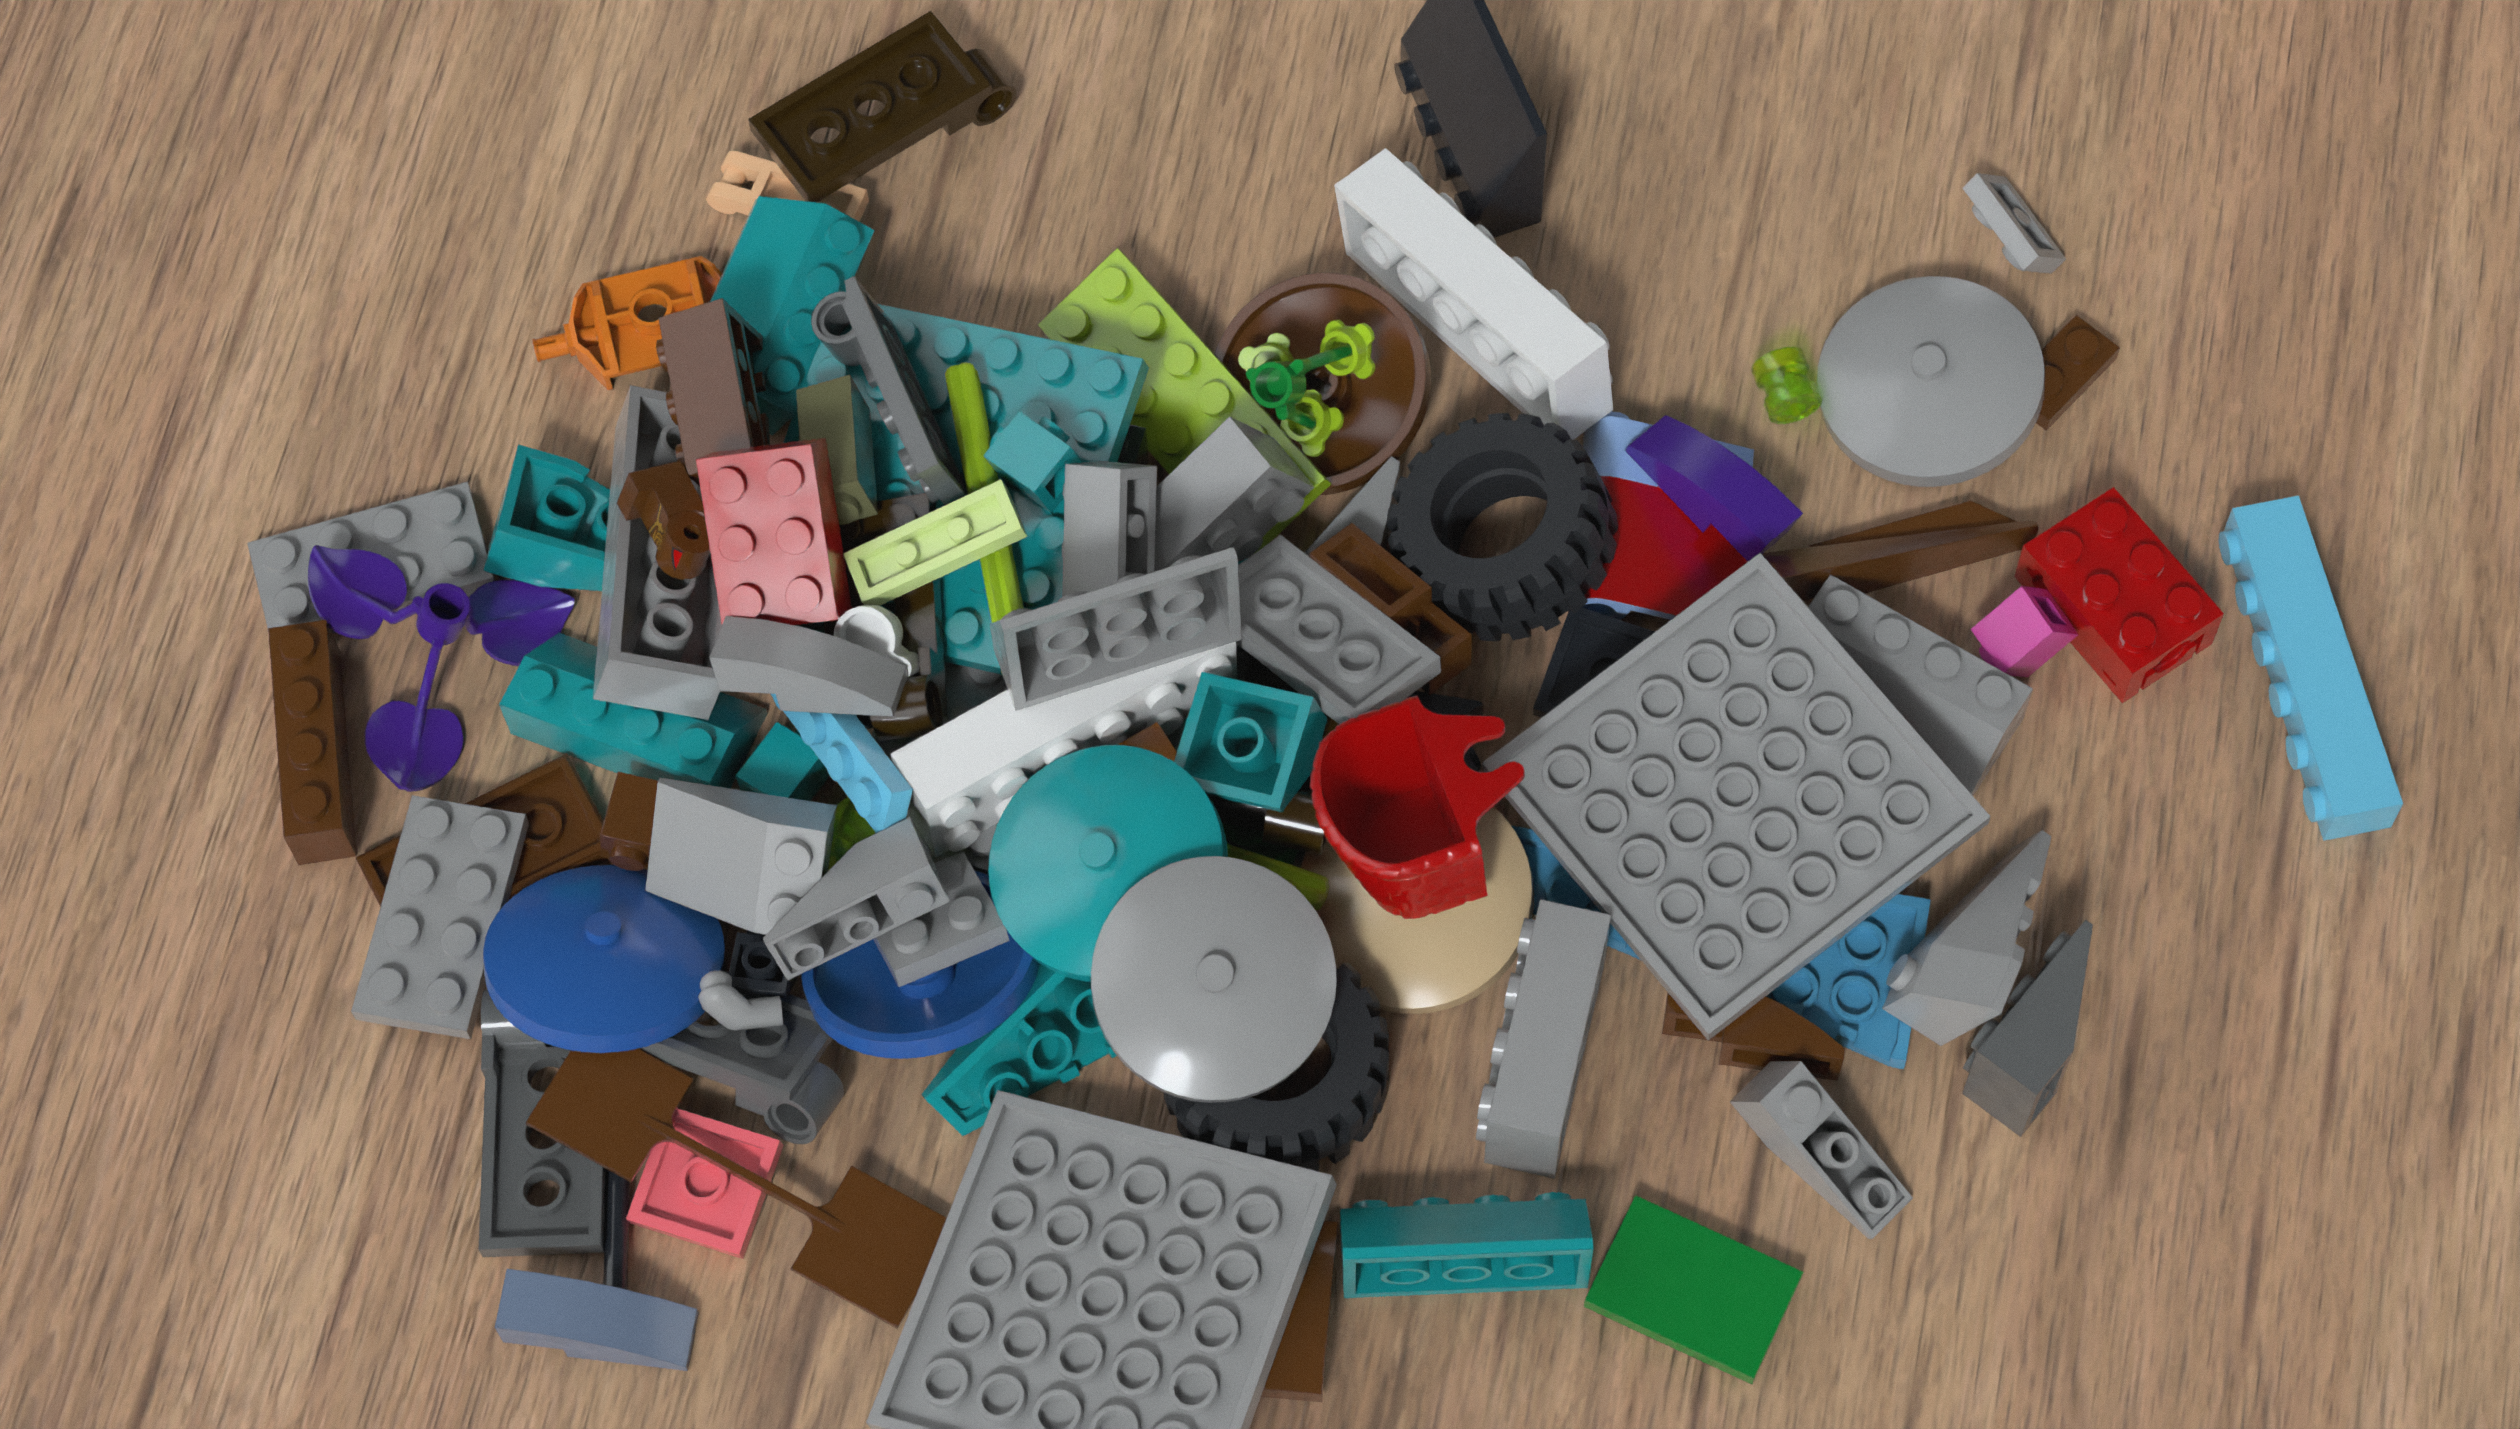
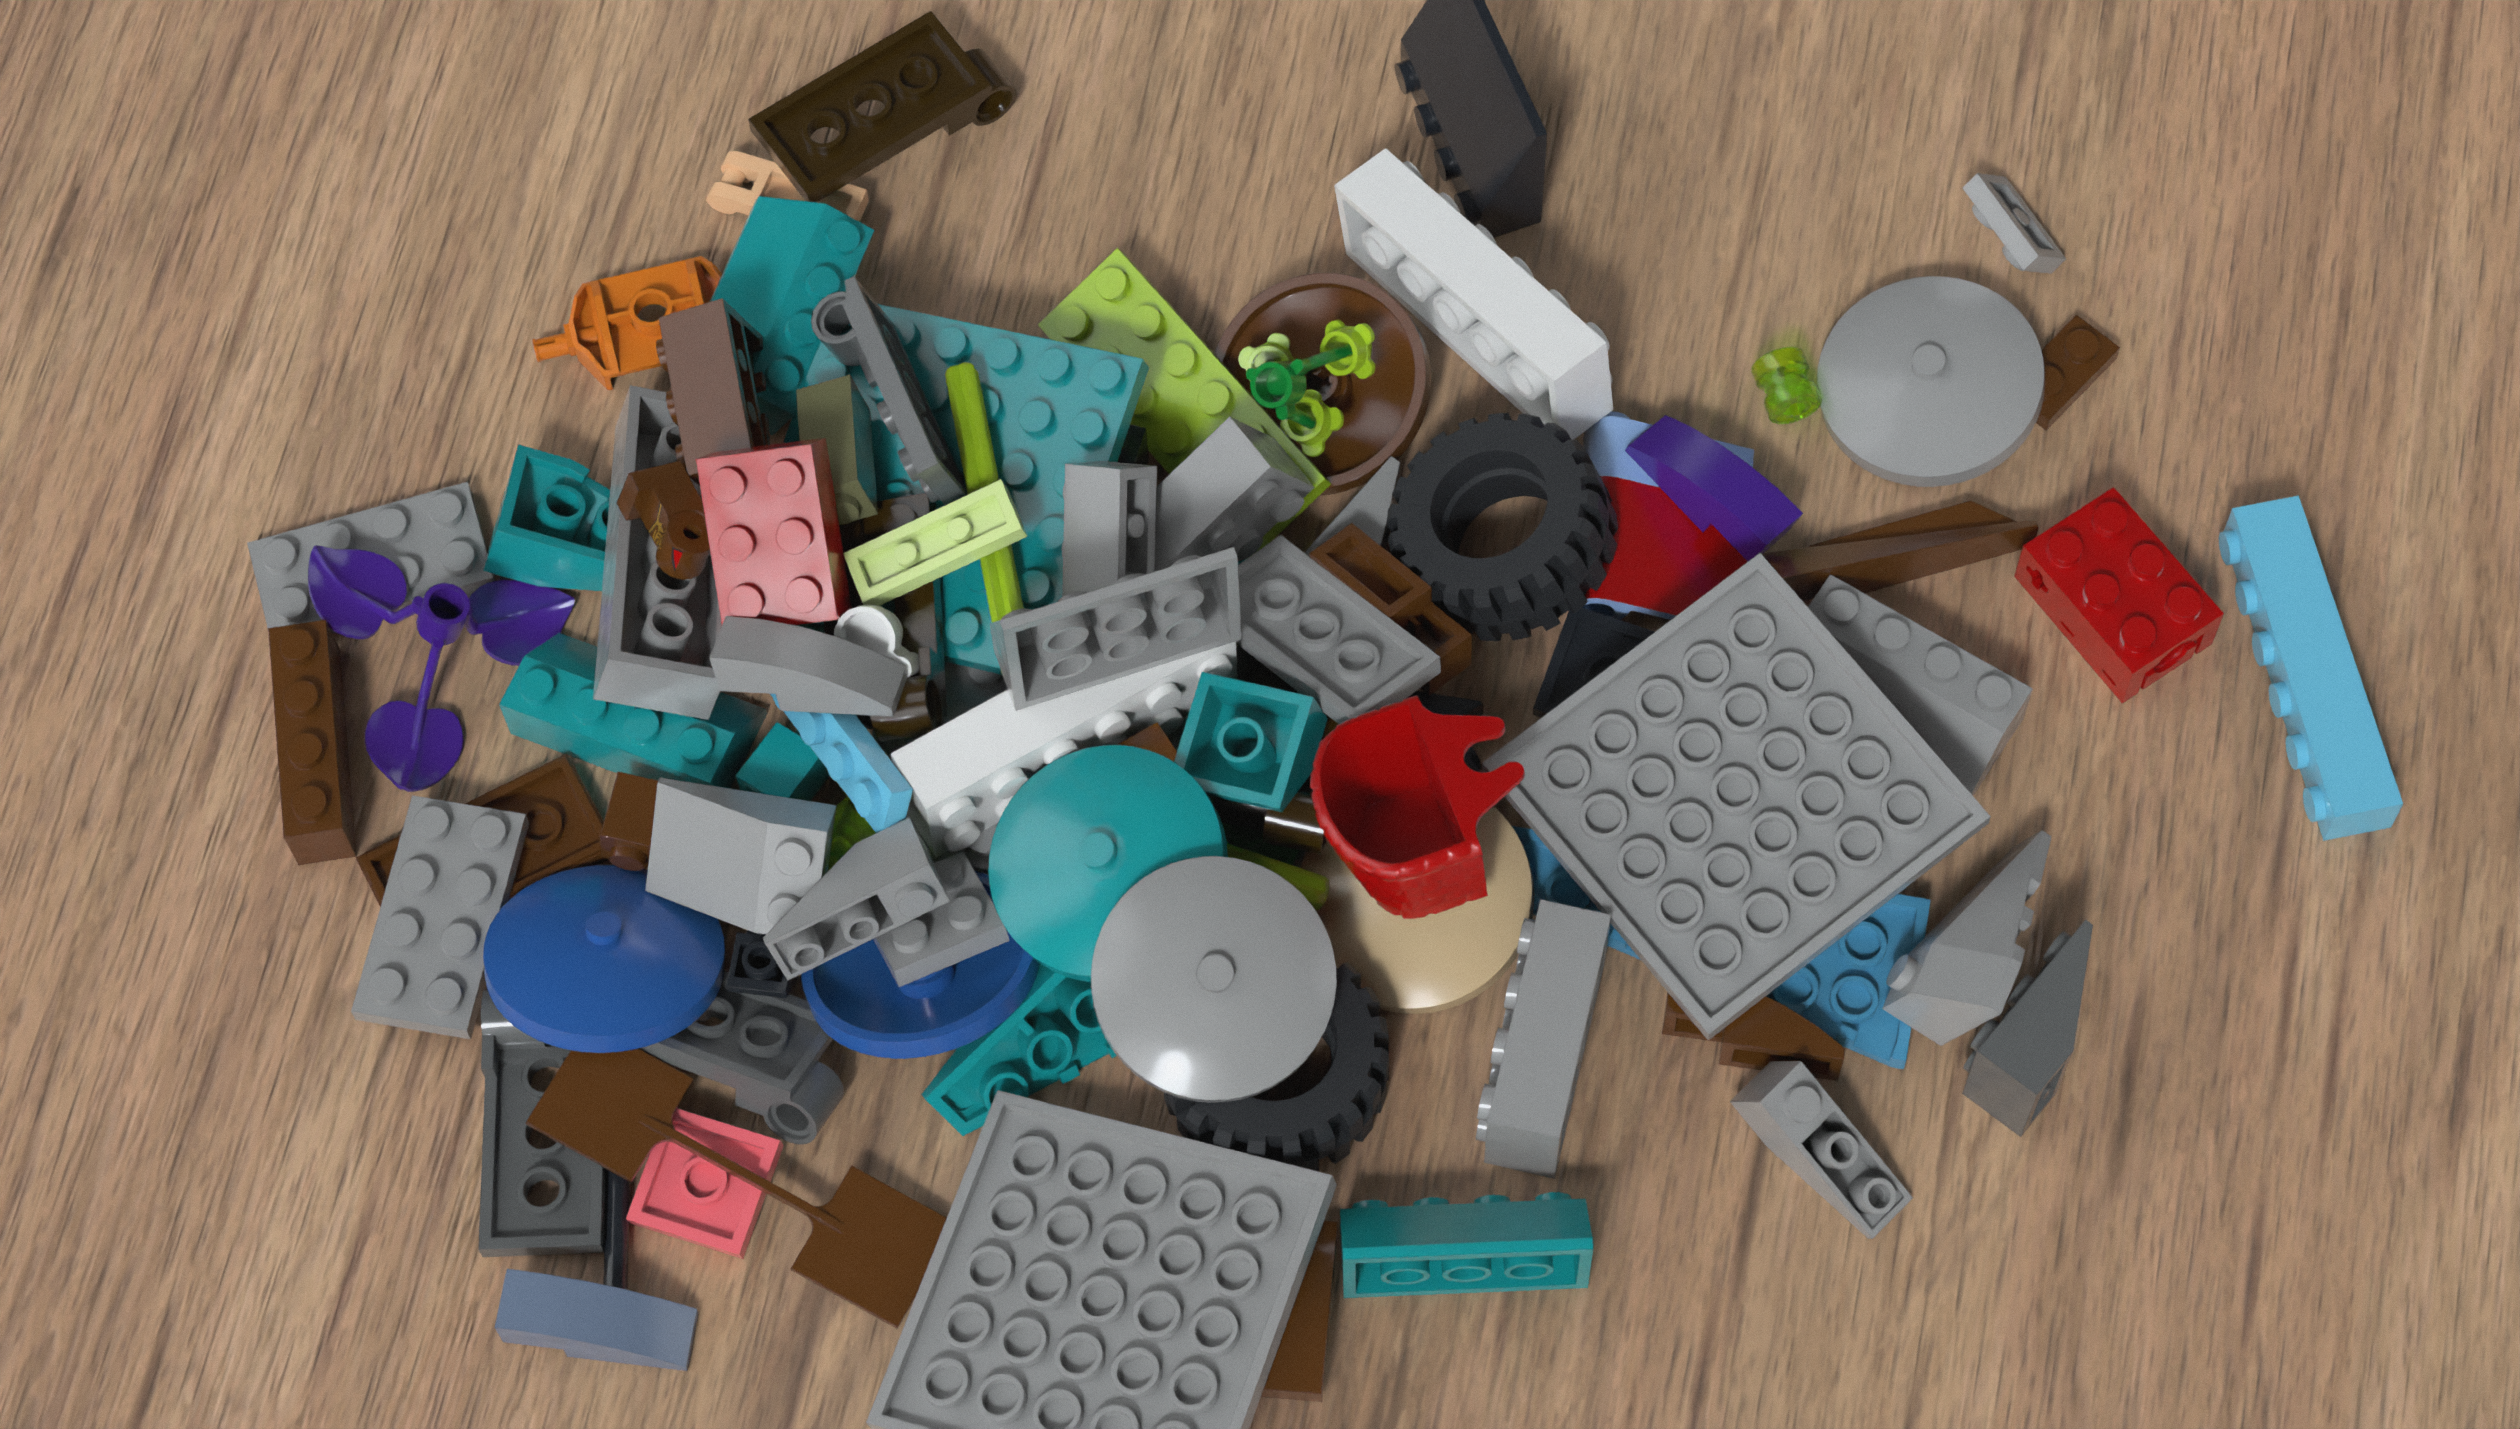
light grey arm [698,970,783,1030] -> none
teal brick [983,411,1083,513] -> none
green tile [1584,1195,1803,1385] -> none
dark pink brick [1971,586,2079,677] -> none

